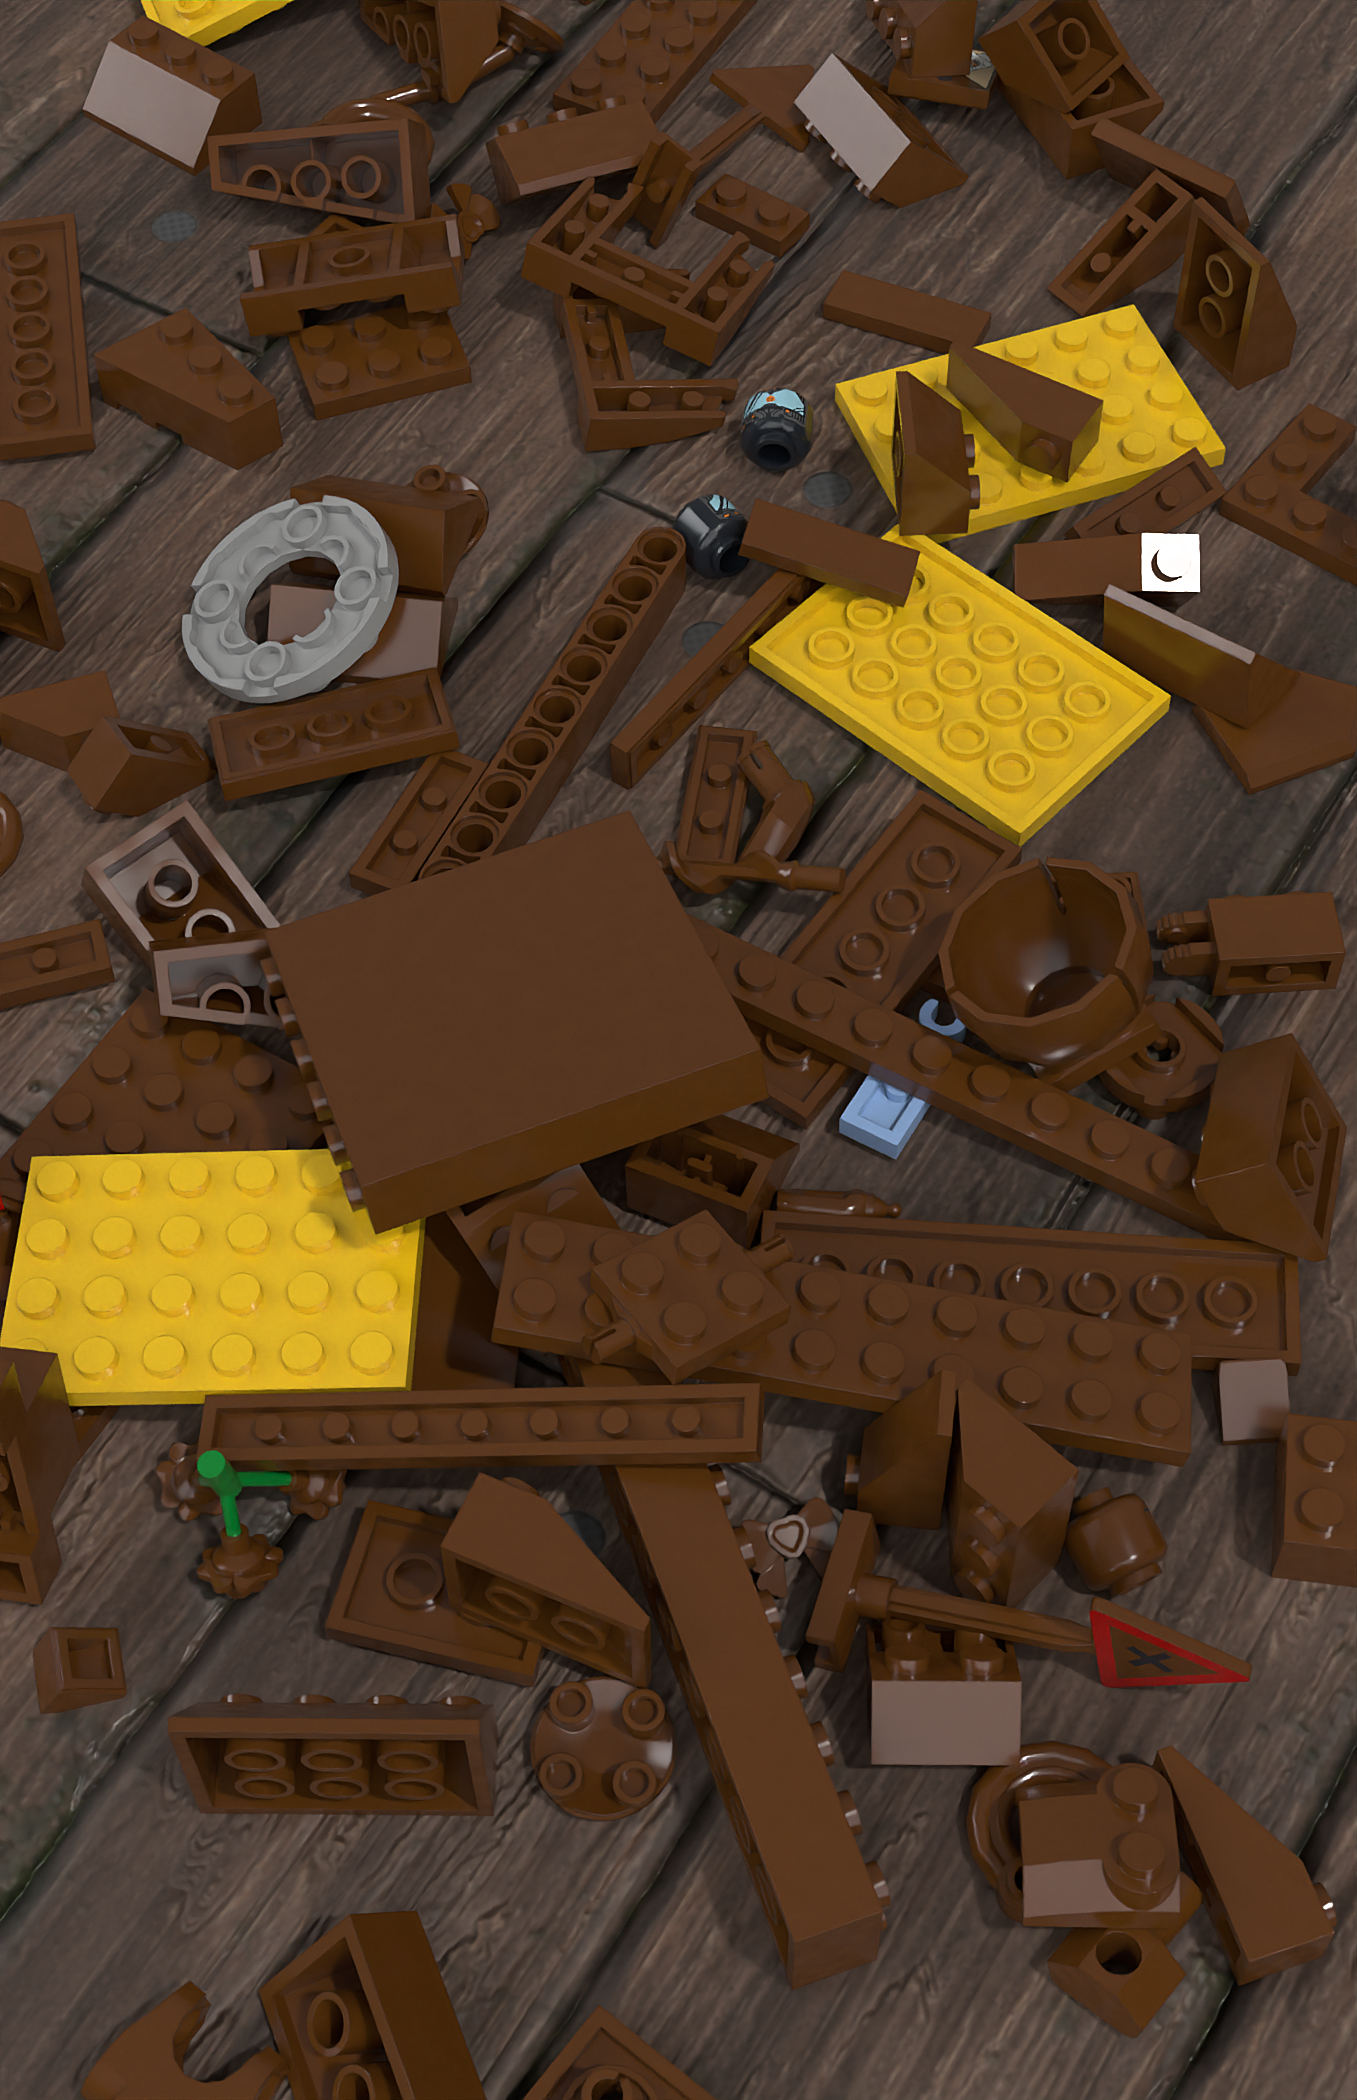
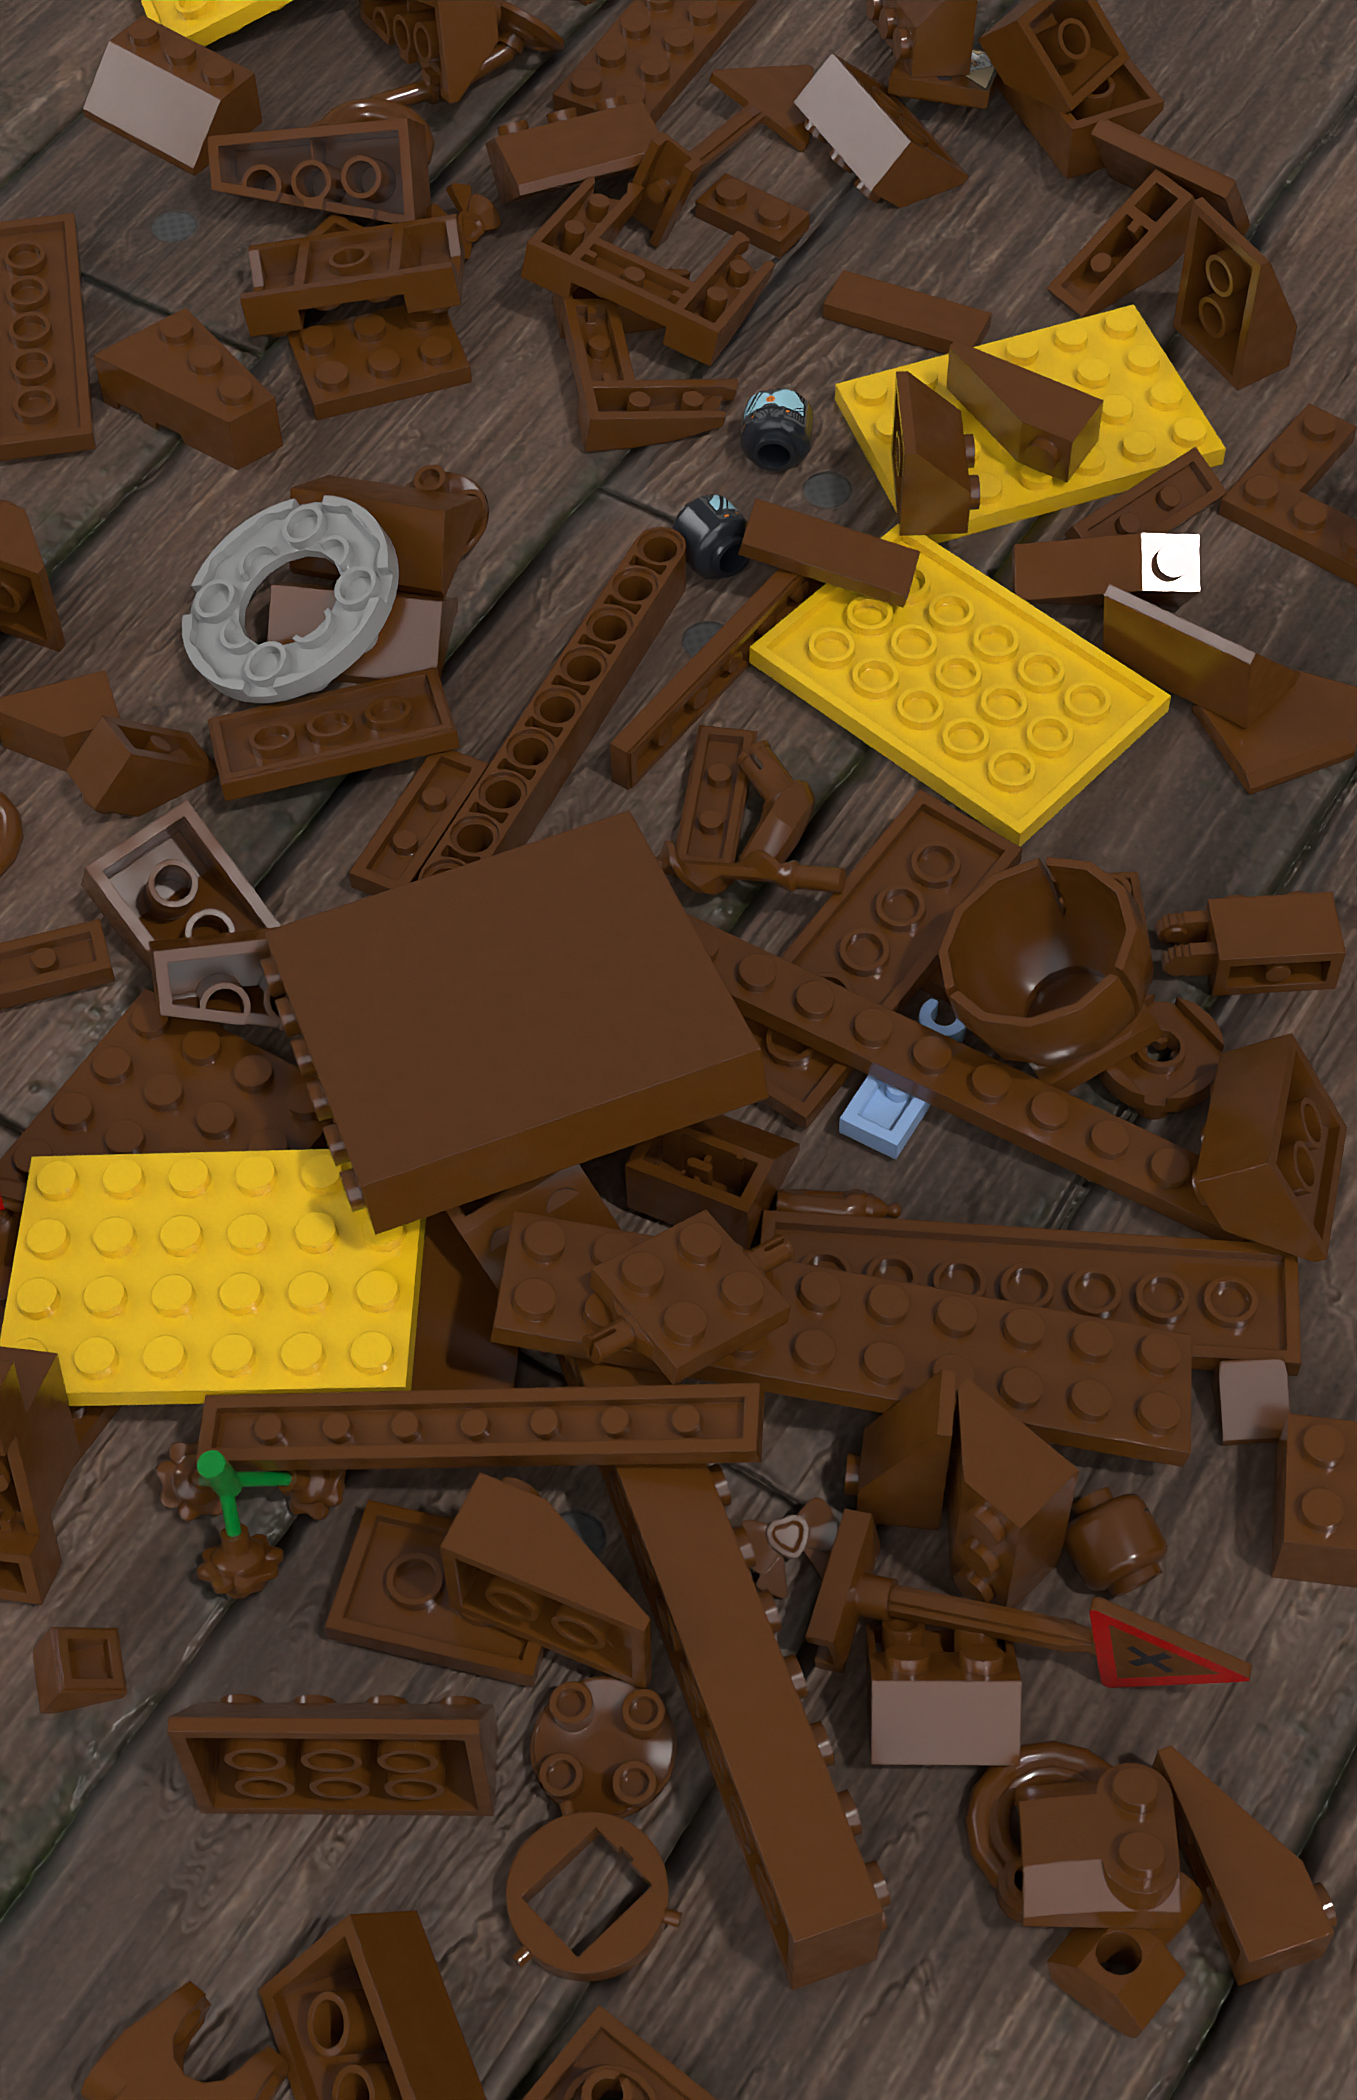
none -> reddish brown piece [506,1800,682,1982]

